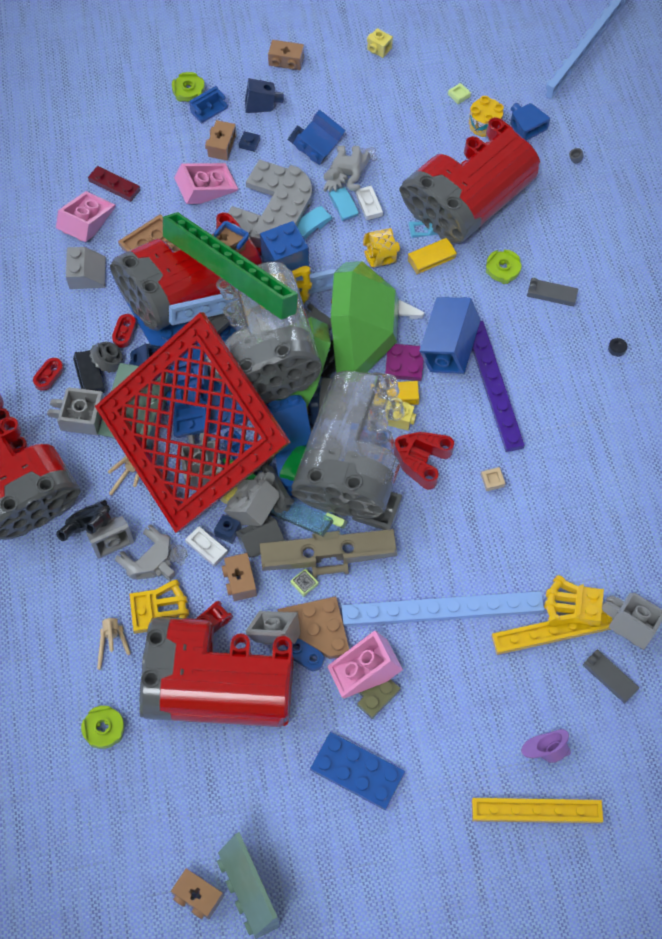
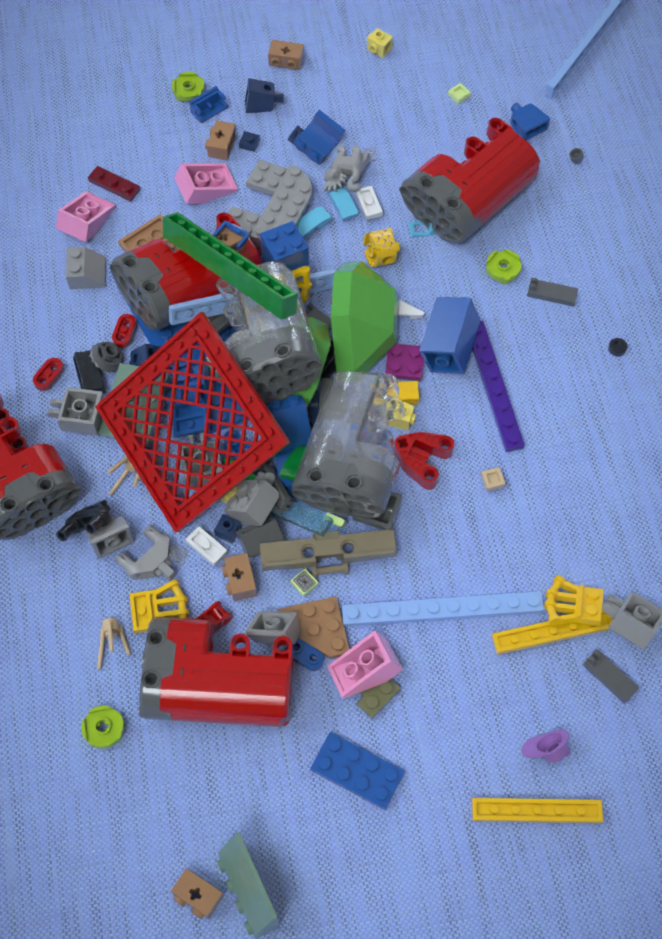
yellow piece [408,238,457,275] -> none
yellow brick [469,96,504,137] -> none

